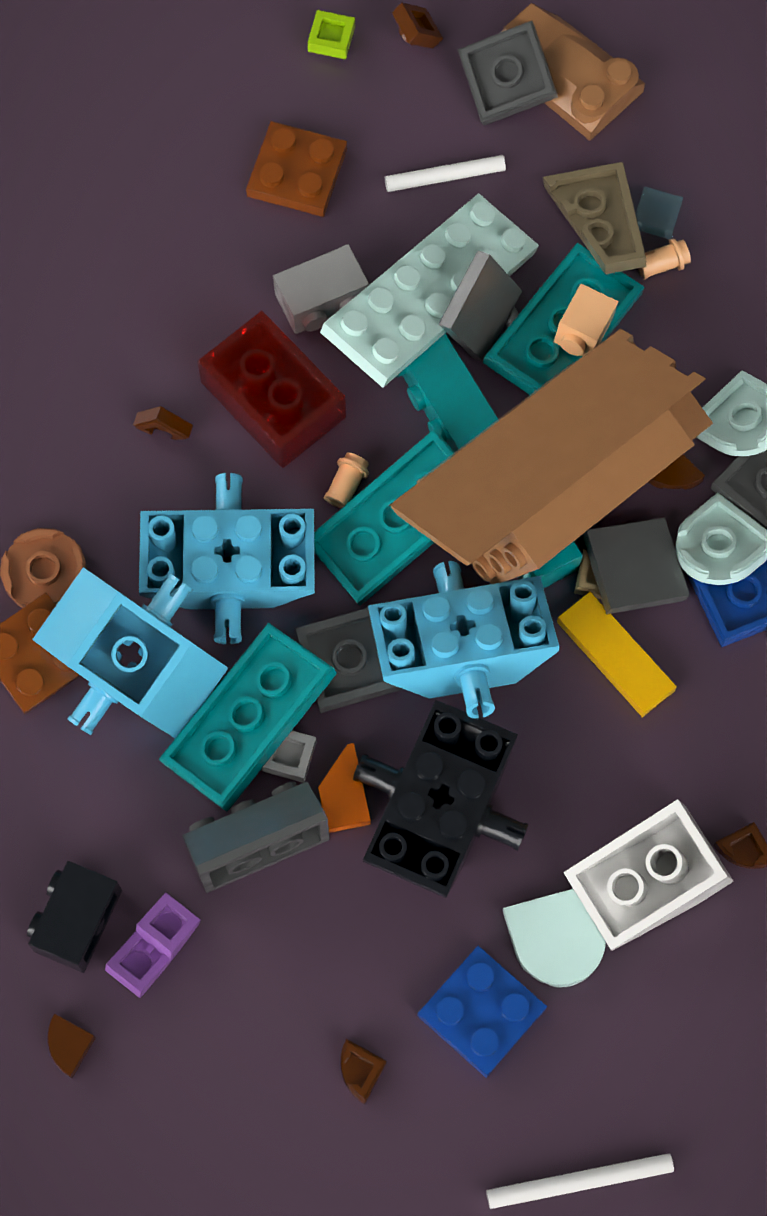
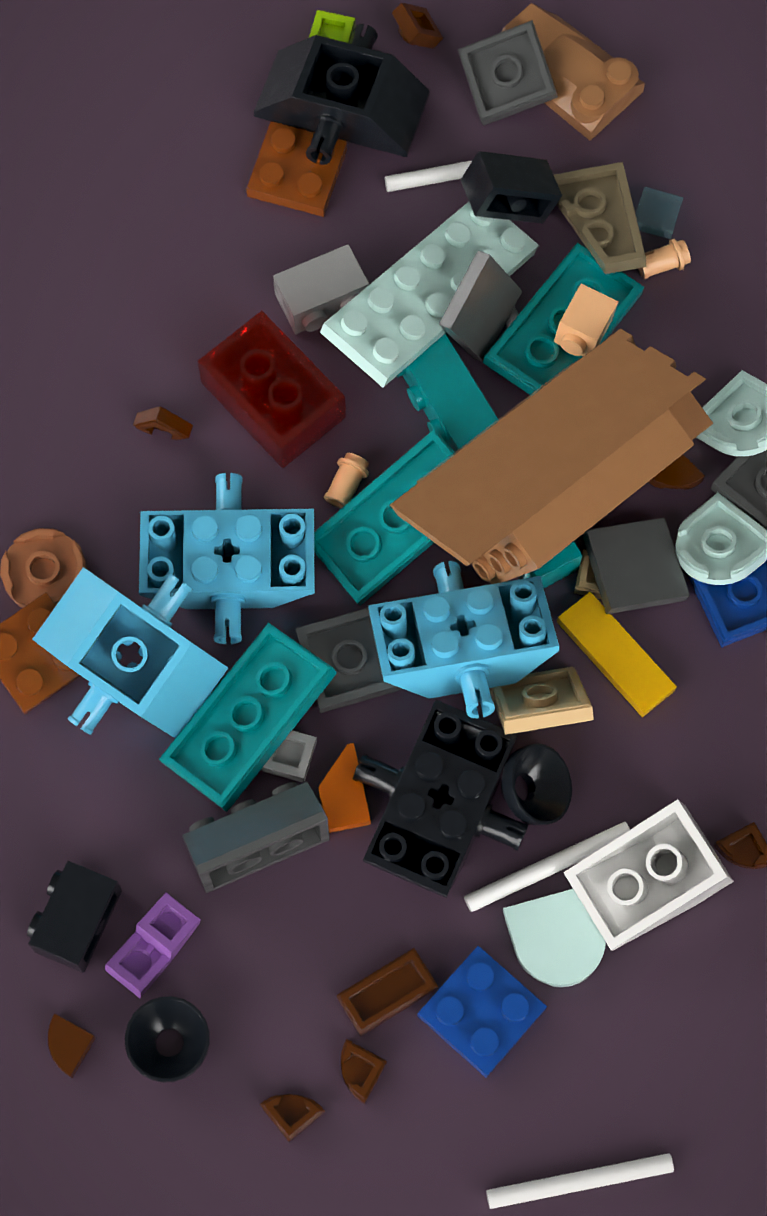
none -> black piece [125,996,210,1083]
none -> black slope [254,24,430,165]
none -> reddish brown tile [260,1094,325,1142]
none -> reddish brown tile [336,948,438,1037]
none -> black brick [460,151,562,224]
none -> white bar [464,821,630,912]
none -> tan tile [490,667,594,735]
none -> black piece [501,743,572,825]

